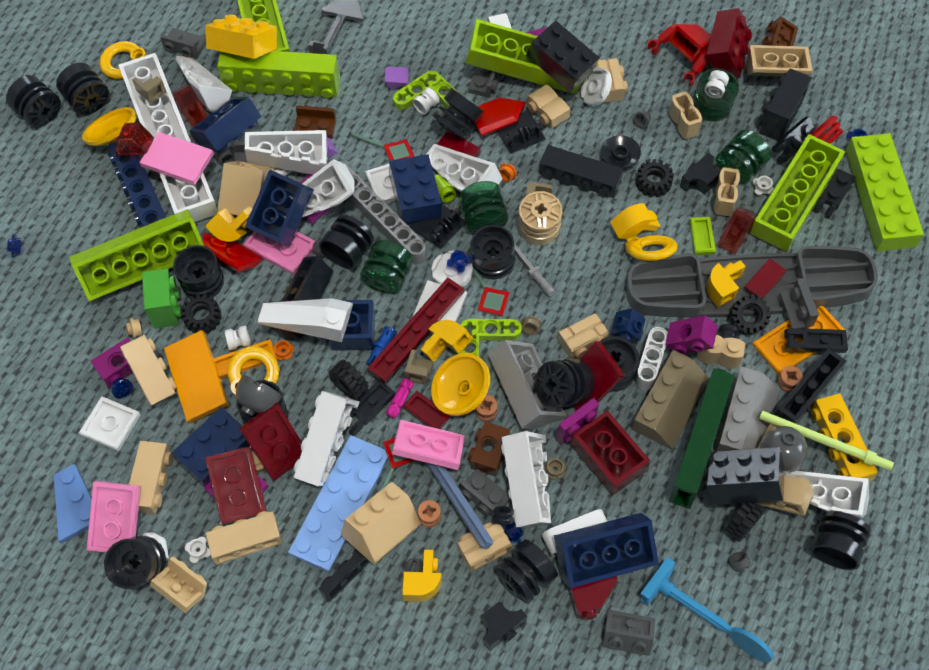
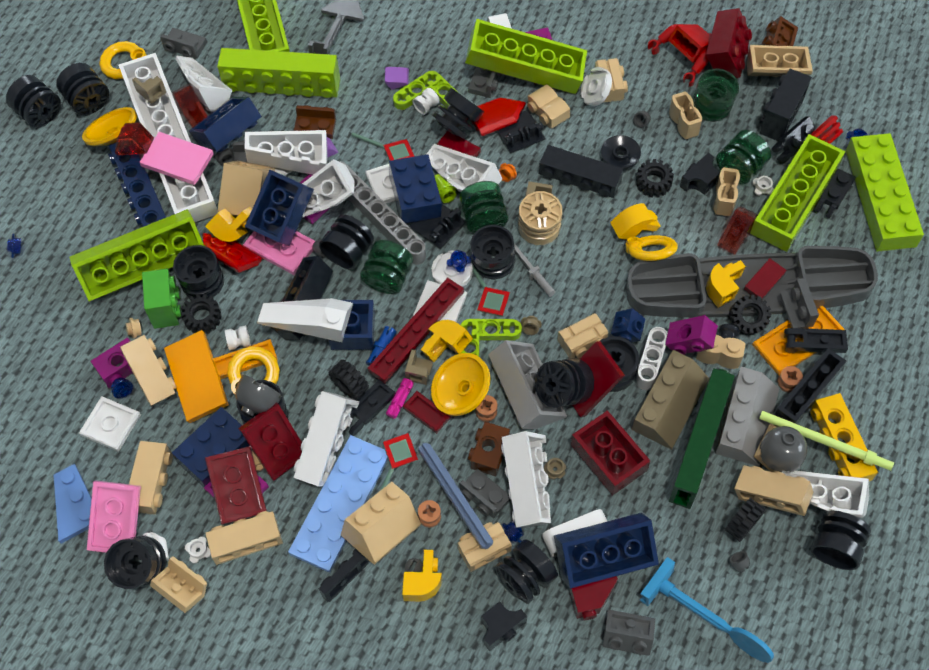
yellow brick [205,15,277,59] -> none
orange plate [274,340,294,360] -> none
bright pink tile [392,420,465,470] -> none
black bush [493,506,514,525] -> none
black brick [526,20,600,93] -> none
magenta plate [555,398,599,446] -> none
lime tile [689,217,716,256] -> none
white wheel [704,70,729,99] -> none
black brick [707,447,785,505] -> none

